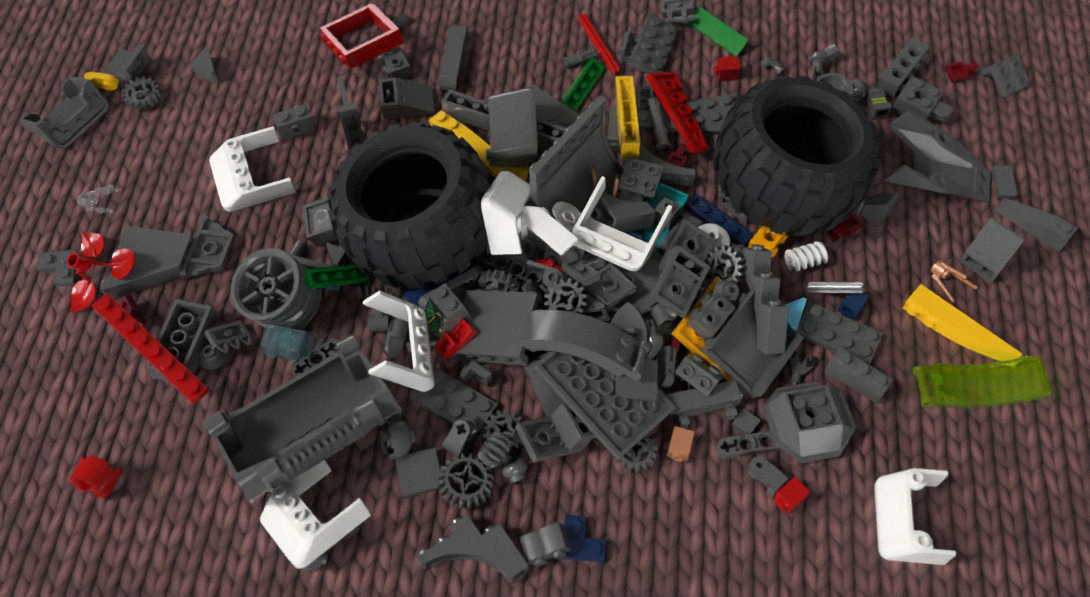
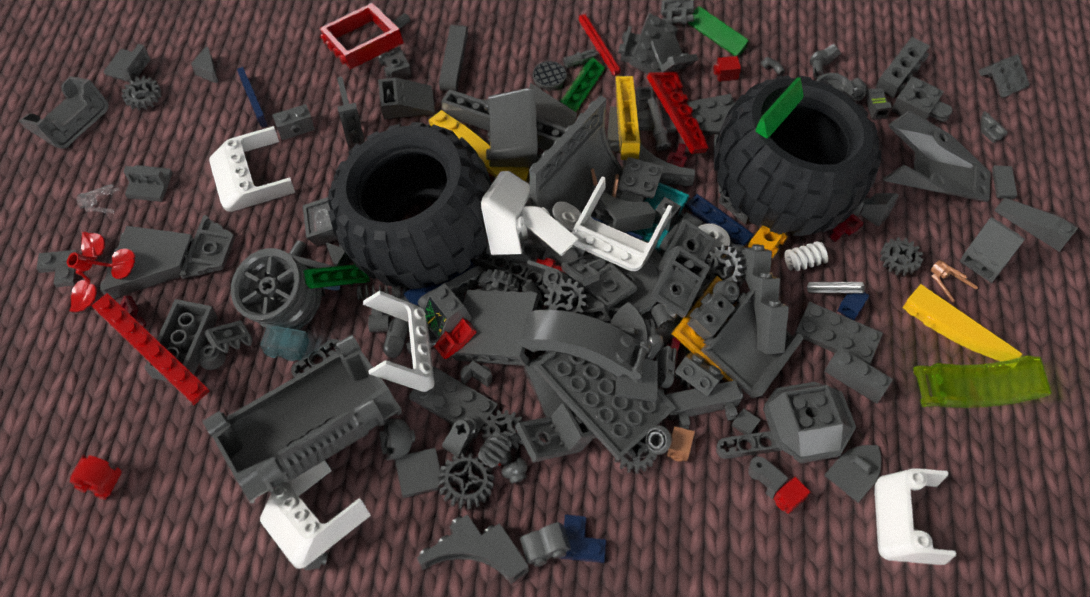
yellow plate [84,72,119,91] -> none
medium azure slope [785,298,807,335] -> none
dark grey piece [788,351,818,385] -> none
dark red plate [944,61,979,82] -> none
none -> dark grey bracket [123,165,173,202]
none -> dark blue tile [237,67,268,128]
none -> tile [533,61,566,91]
none -> dark grey cone [645,425,673,454]
none -> dark grey bracket [650,37,698,72]
none -> green slope [755,77,803,138]
none -> dark grey shield [824,445,881,503]
none -> dark grey gear [880,237,923,276]
none -> dark grey tile [981,111,1008,143]

